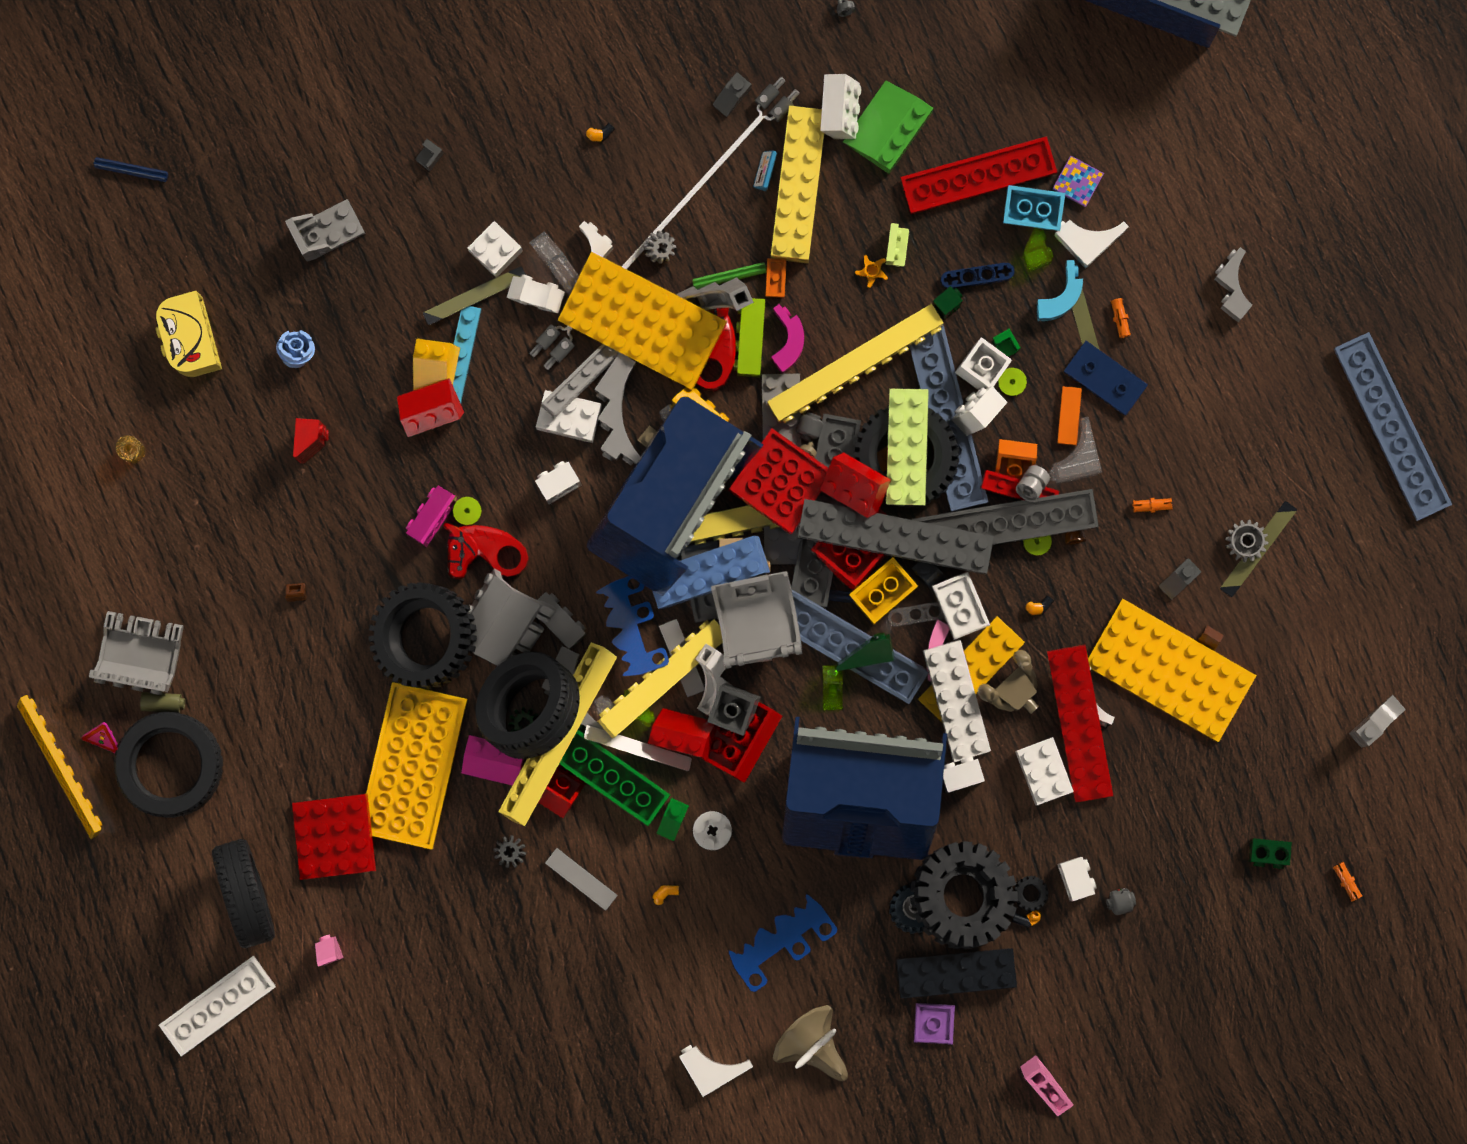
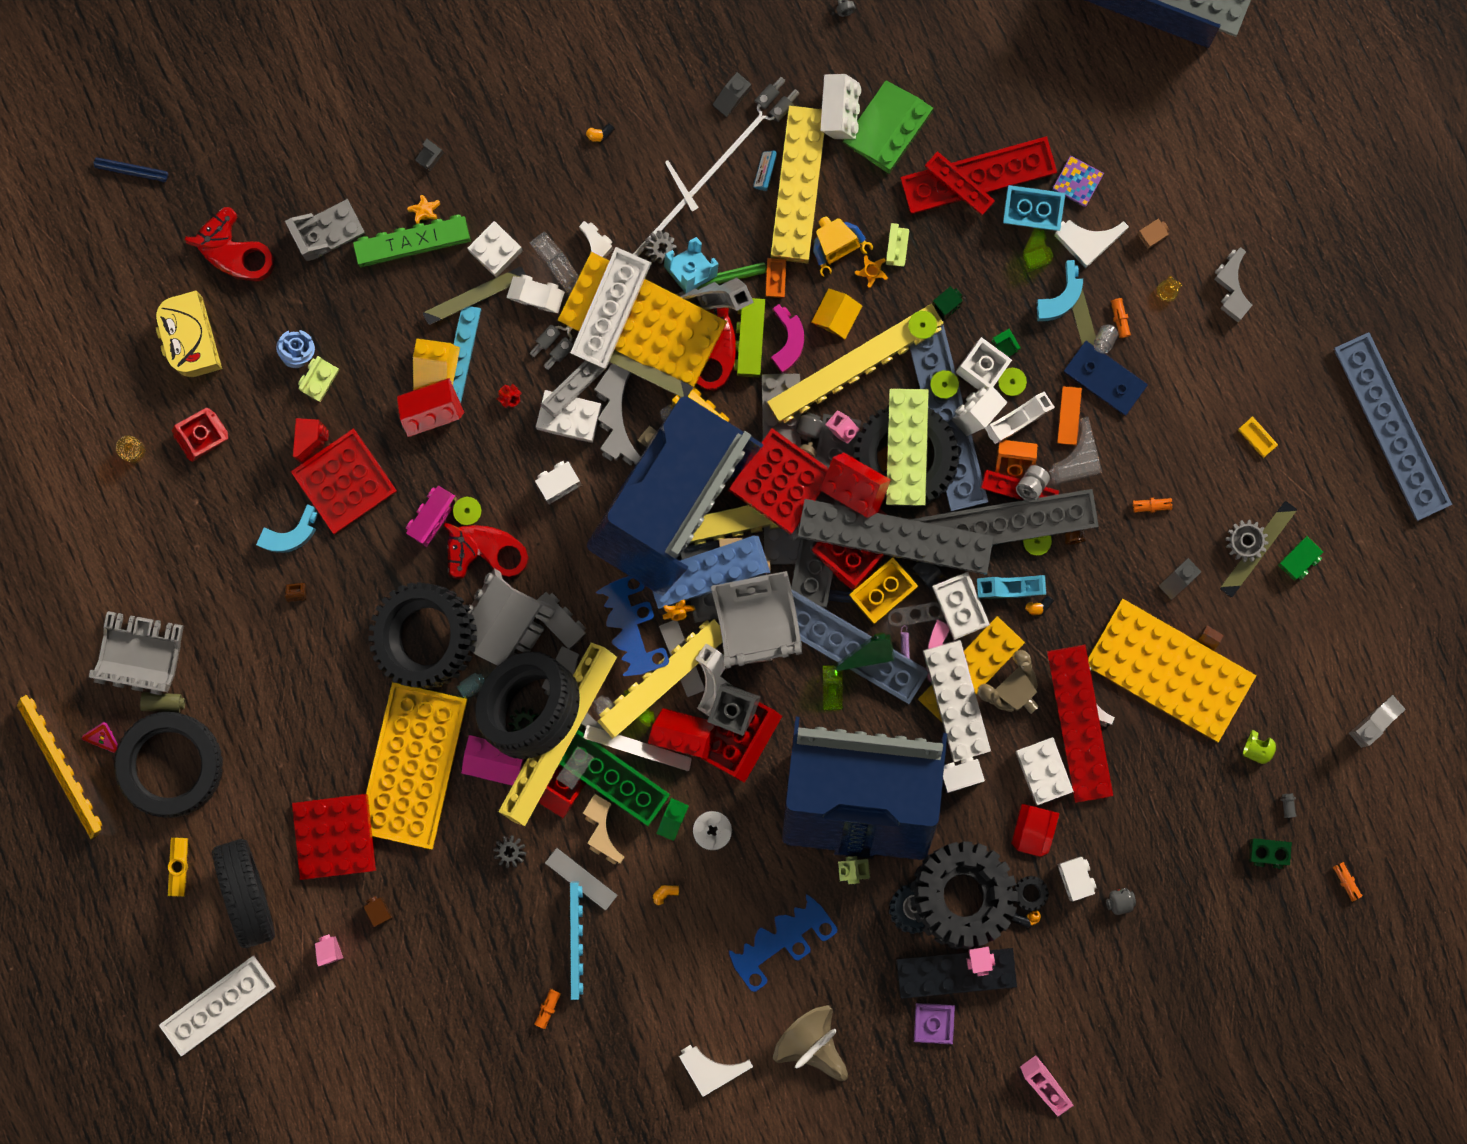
dark blue beam [941,263,1014,289] -> none
none -> yellow piece [168,838,188,896]
none -> red slope [172,408,228,462]
none -> red animal [184,207,274,281]
none -> medium azure arch [256,504,318,553]
none -> red plate [291,428,398,535]
none -> yellowish green bracket [298,356,339,402]
none -> bright green brick [353,215,471,267]
none -> reddish brown brick [363,896,393,927]
none -> light orange animal [407,195,440,224]
none -> clear light blue brick [457,672,485,699]
none -> red gear [497,384,522,408]
none -> orange pin [534,989,561,1029]
none -> clear plate [556,747,594,790]
none -> white plate [570,247,651,368]
none -> medium azure plate [570,881,583,1000]
none -> tan arch [583,794,625,865]
none -> olive sticker [609,350,693,397]
none -> light orange animal [663,600,695,621]
none -> medium azure panel [664,237,718,293]
none -> white sticker [665,161,698,211]
none -> yellow slope [811,289,862,339]
none -> yellow torso [813,217,873,277]
none -> bright pink brick [825,410,860,444]
none -> yellowish green brick [838,856,870,884]
none -> lavender piece [900,625,910,659]
none -> lime piece [908,311,937,339]
none -> red plate [925,151,995,216]
none -> lime piece [930,370,959,399]
none -> bright pink brick [966,947,995,976]
none -> medium azure arch [977,575,1046,599]
none -> white arch [985,392,1055,444]
none -> red slope [1011,804,1059,857]
none -> clear brick [1094,325,1119,354]
none -> medium nougat brick [1138,218,1169,250]
none -> clear yellow animal [1157,275,1182,302]
none -> yellow tile [1238,416,1278,458]
none -> lime helmet [1243,730,1276,764]
none -> green brick [1278,536,1323,581]
none -> dark grey pin [1280,793,1297,818]

